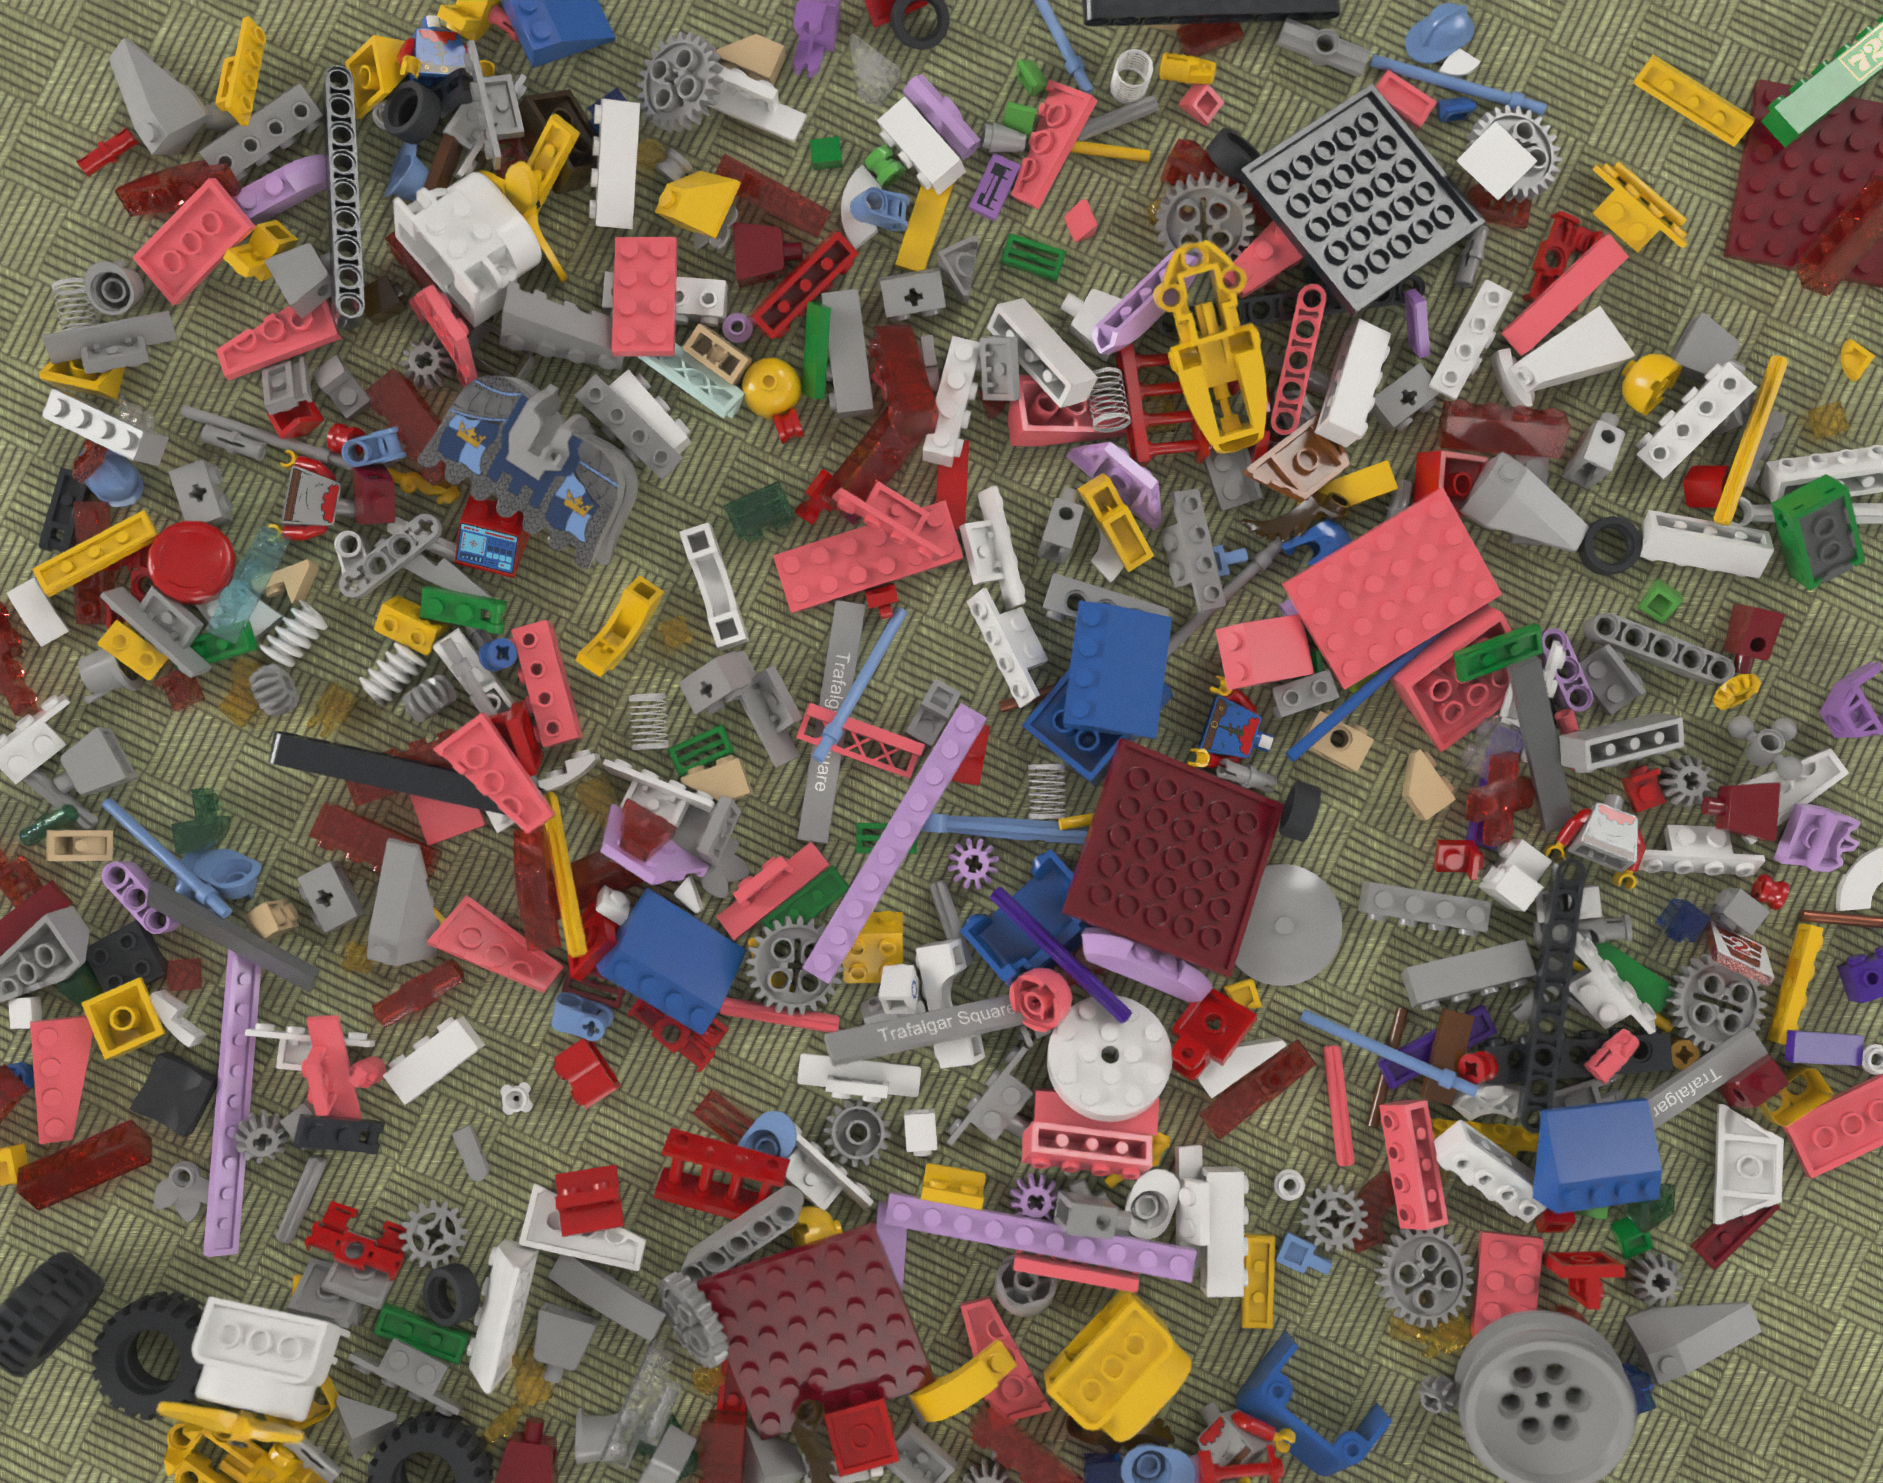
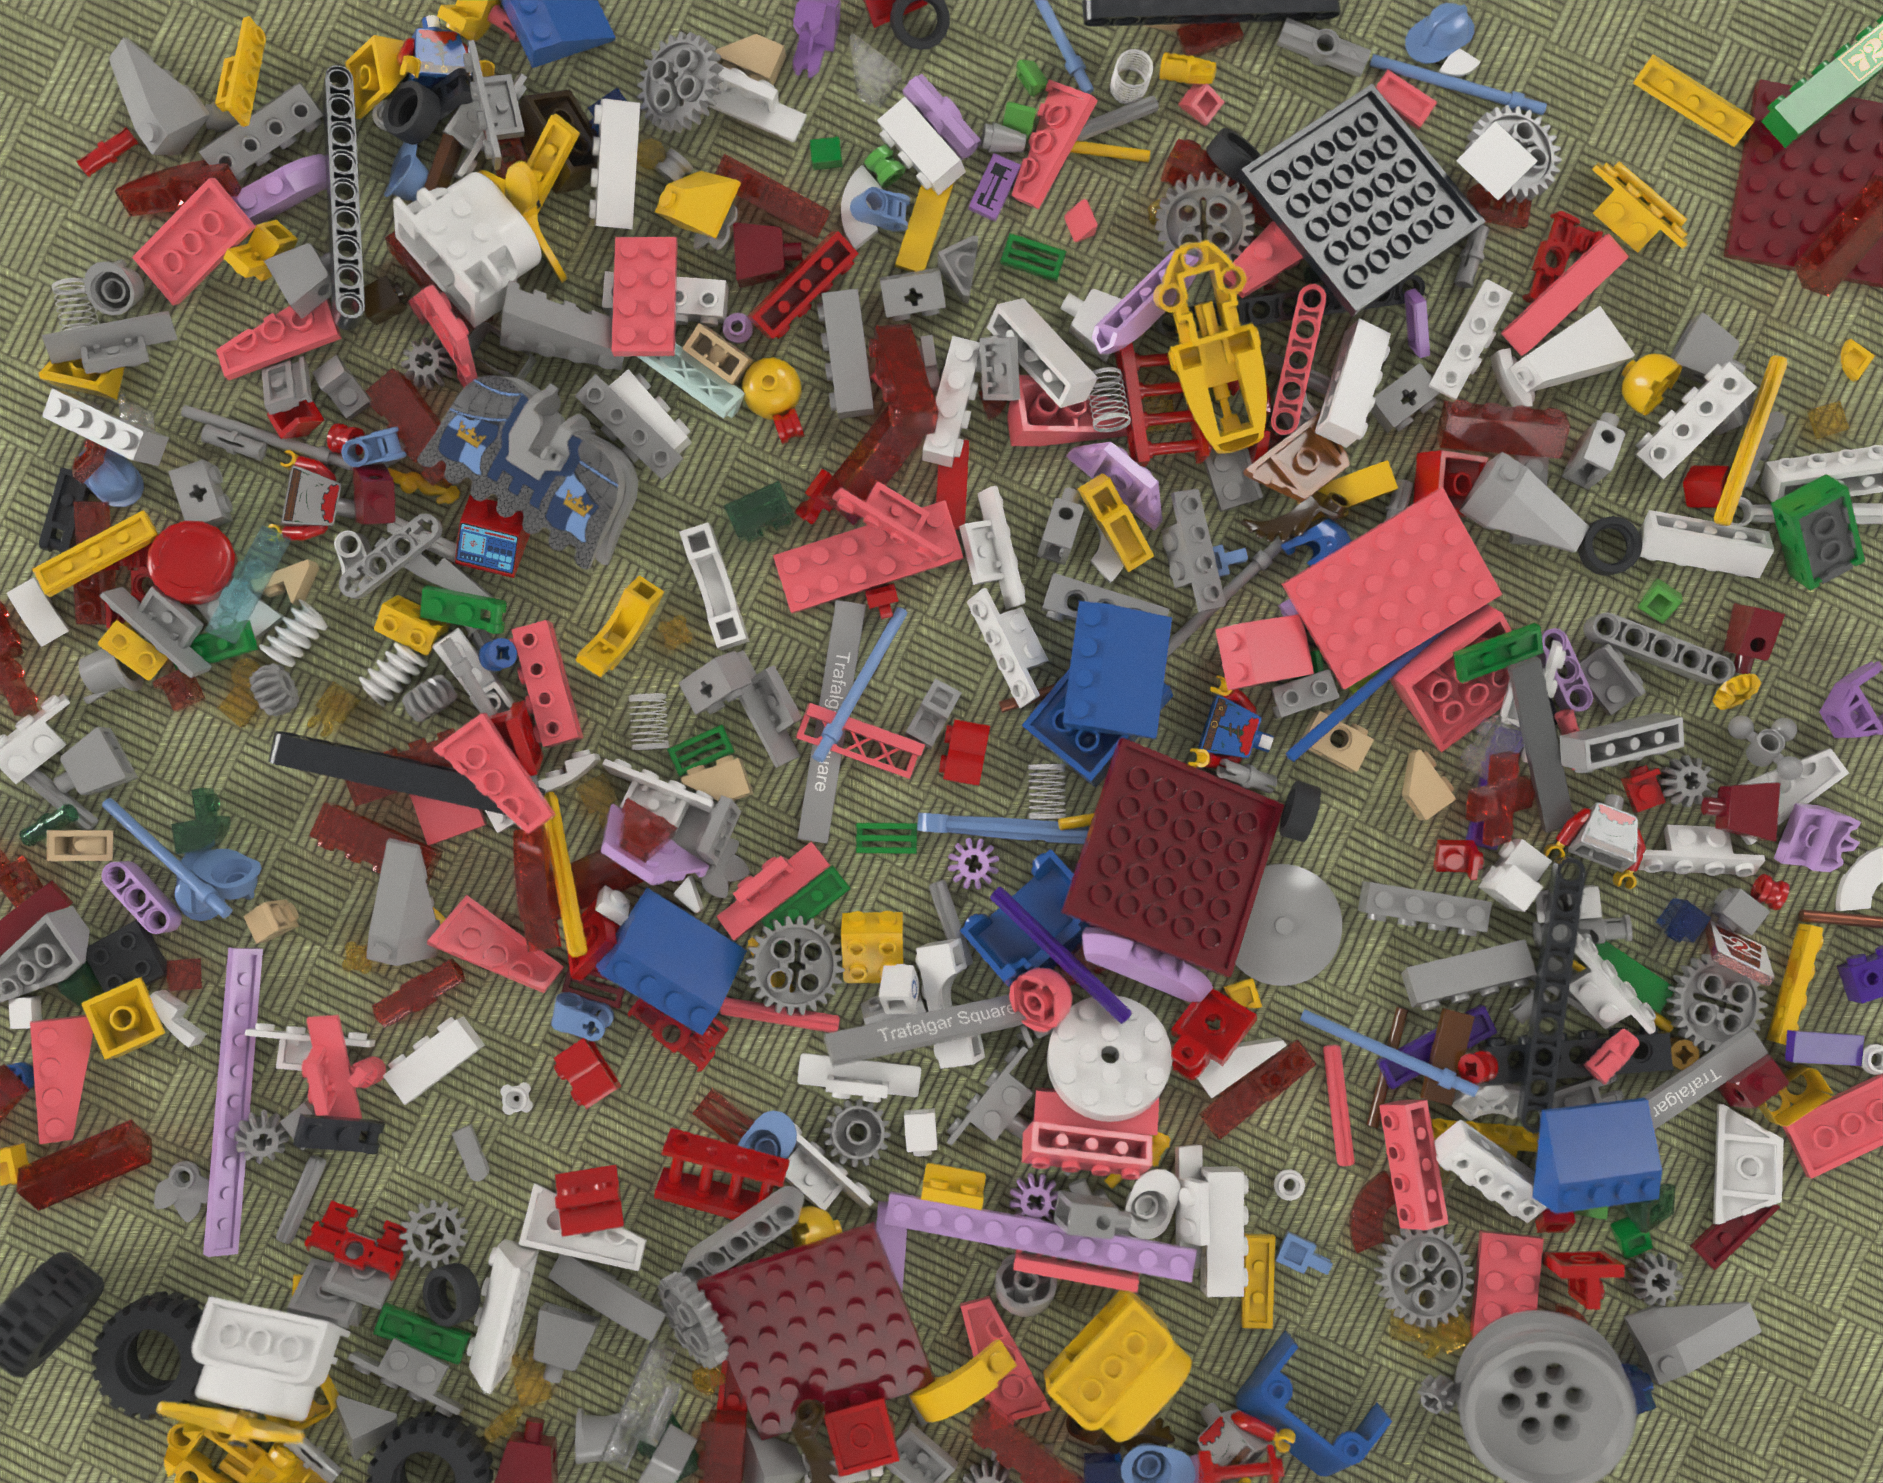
black brick [129,1051,218,1137] -> none
dark grey tile [146,881,320,993] -> none
light grey brick [297,861,366,933] -> none
green tile [801,302,831,399] -> none
lavender plate [802,703,987,984] -> none
light grey gear [1300,1183,1368,1252] -> none
blue slope [1436,97,1477,123] -> none

